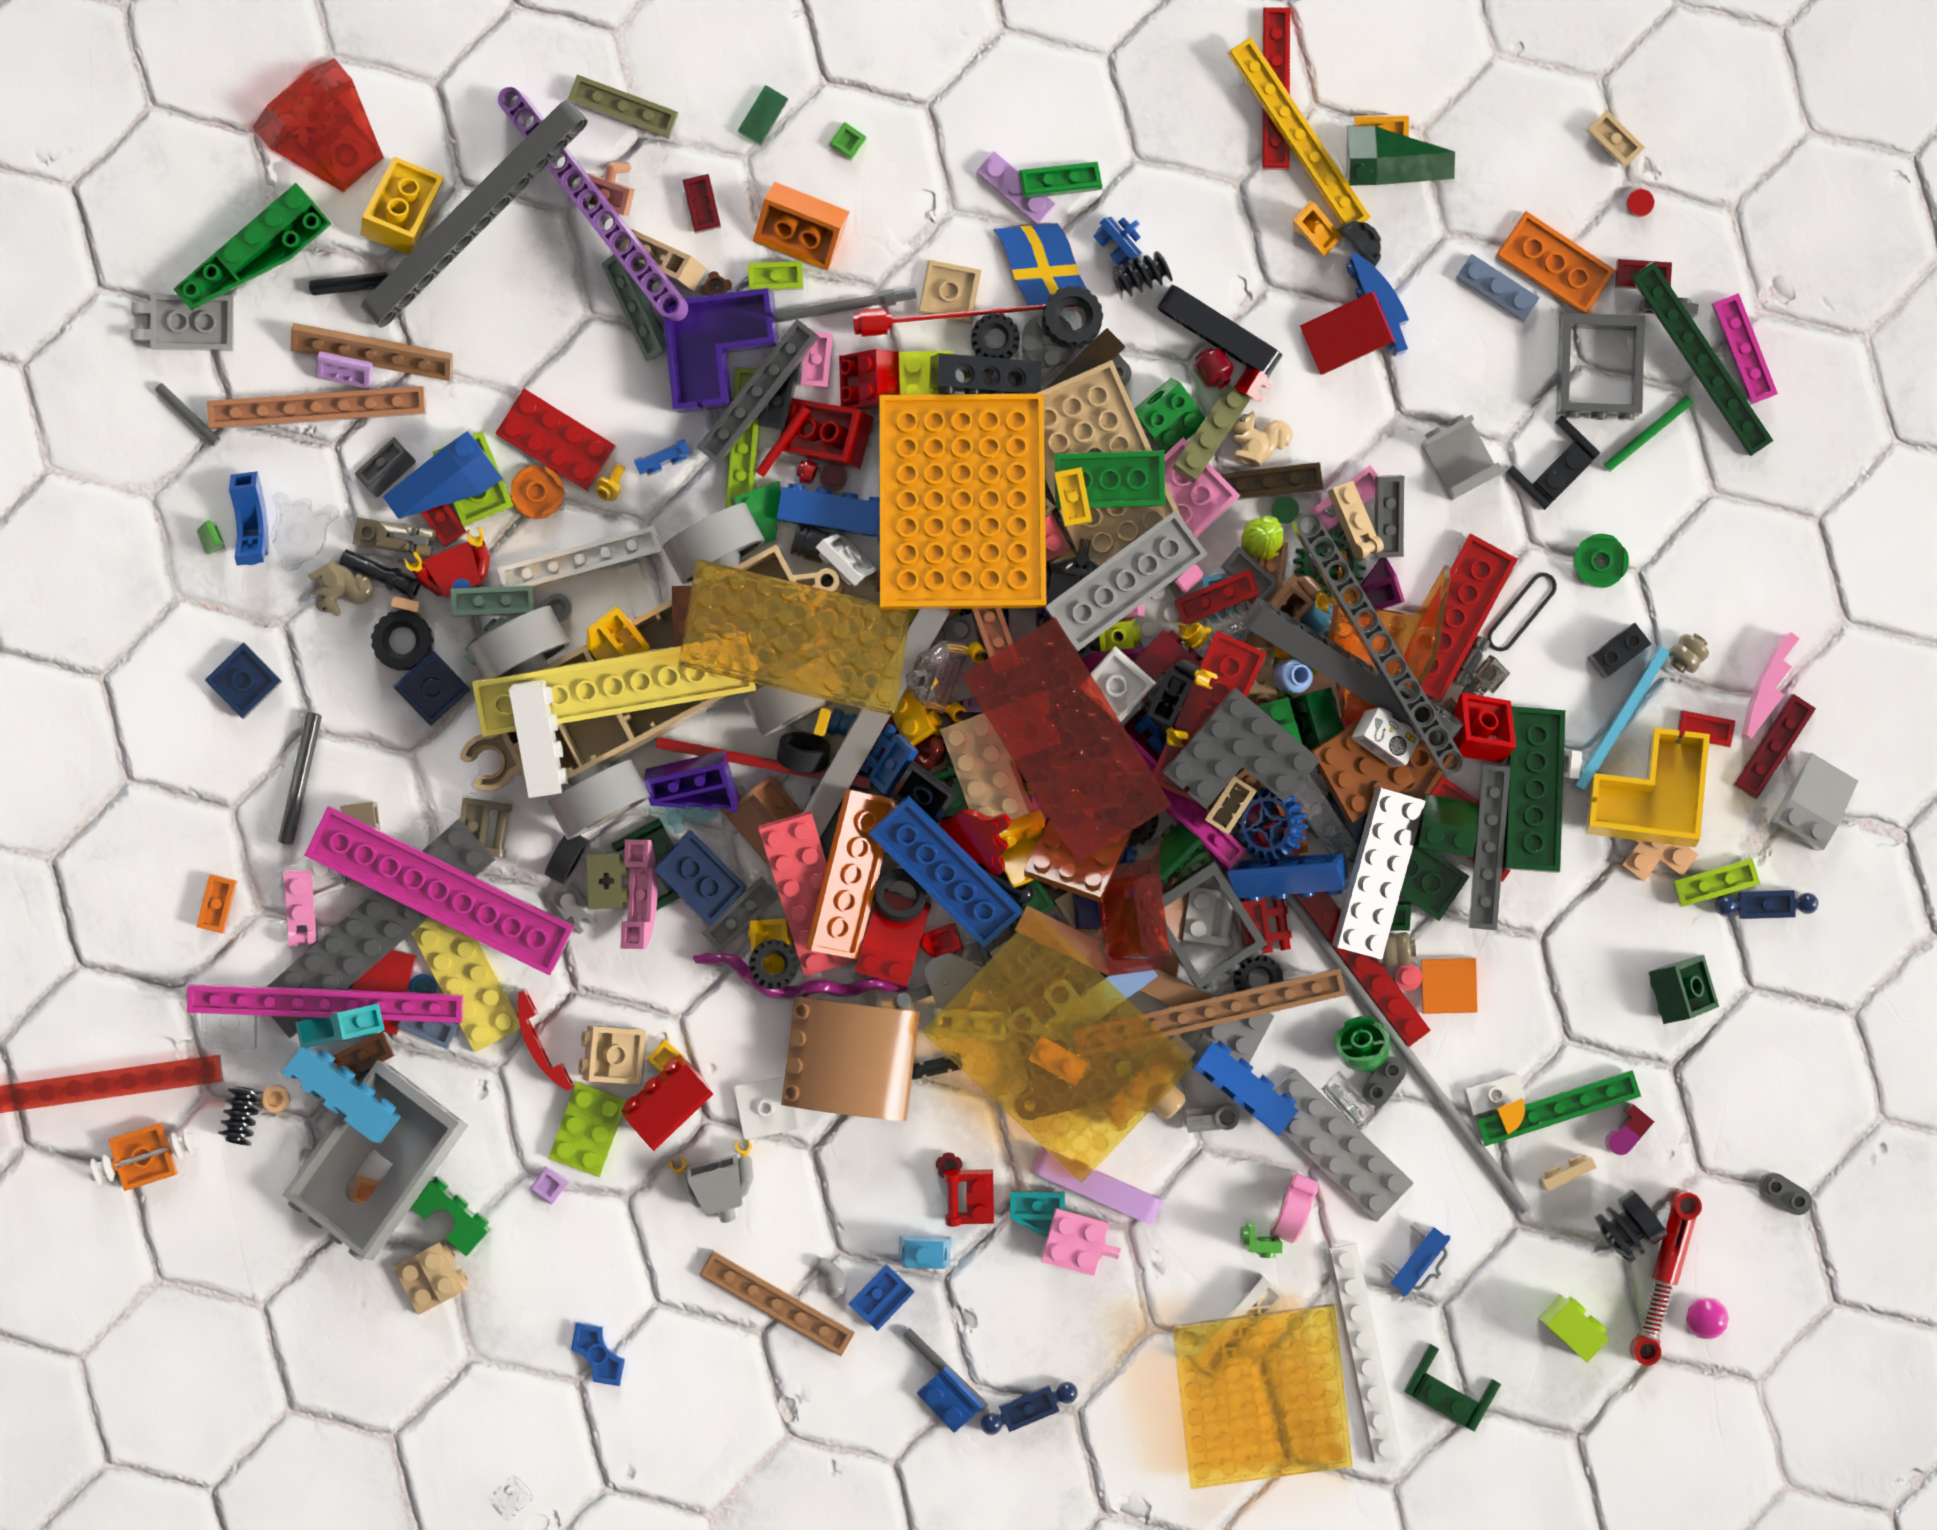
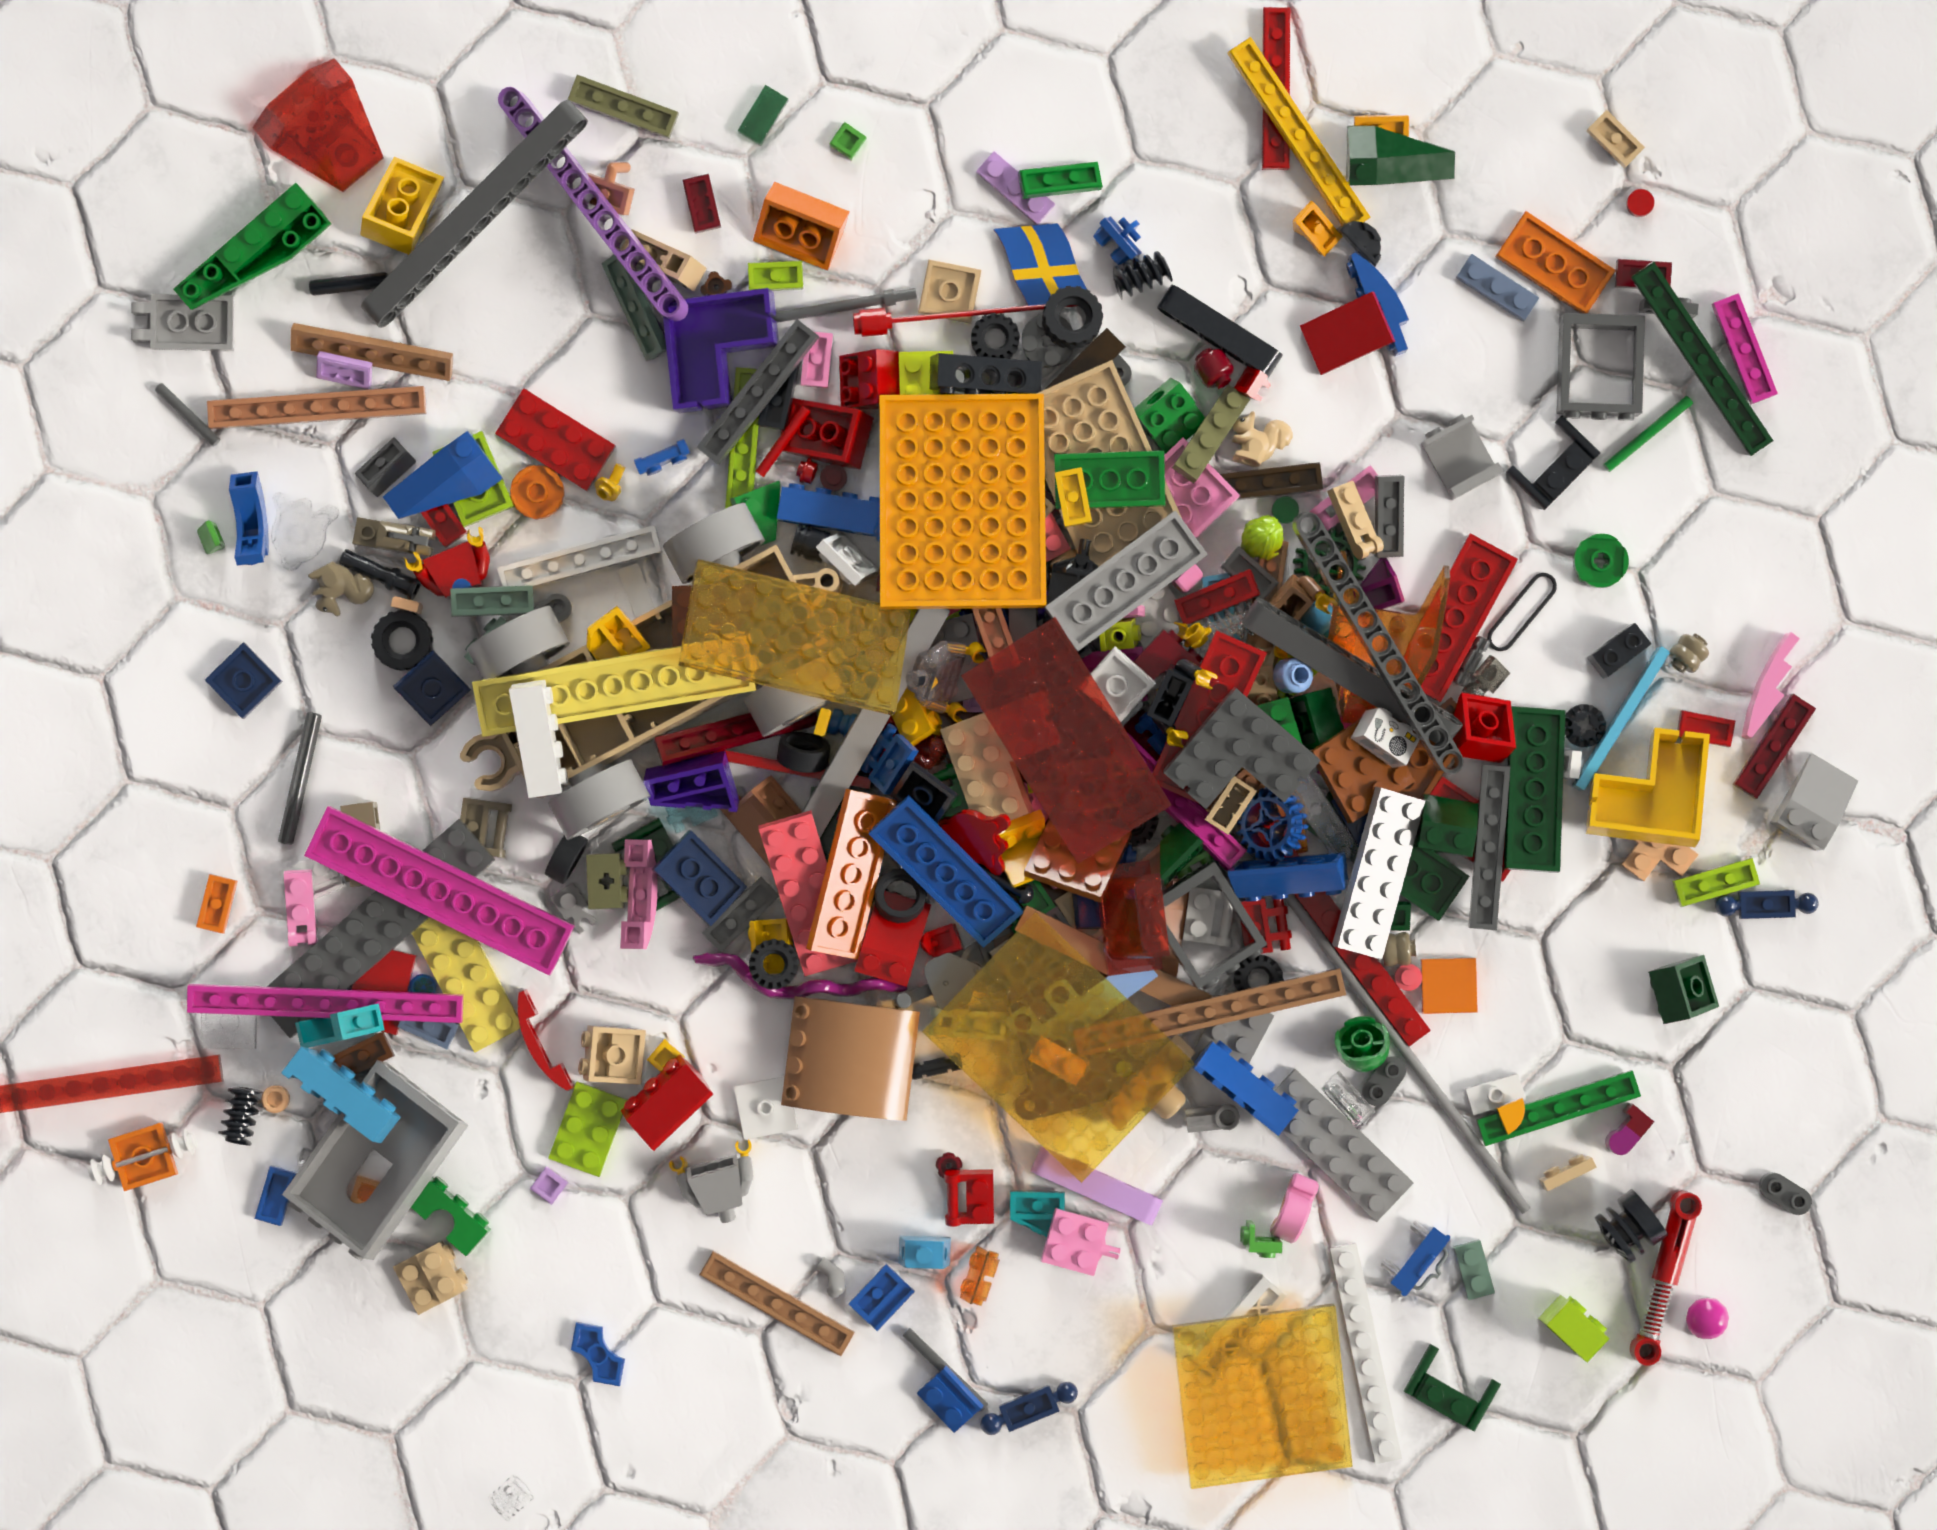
none -> blue tile [254,1165,297,1226]
none -> dark red plate [654,712,818,766]
none -> clear orange hinge [960,1246,1000,1306]
none -> sand green plate [1453,1239,1495,1300]
none -> black gear [1565,704,1607,747]

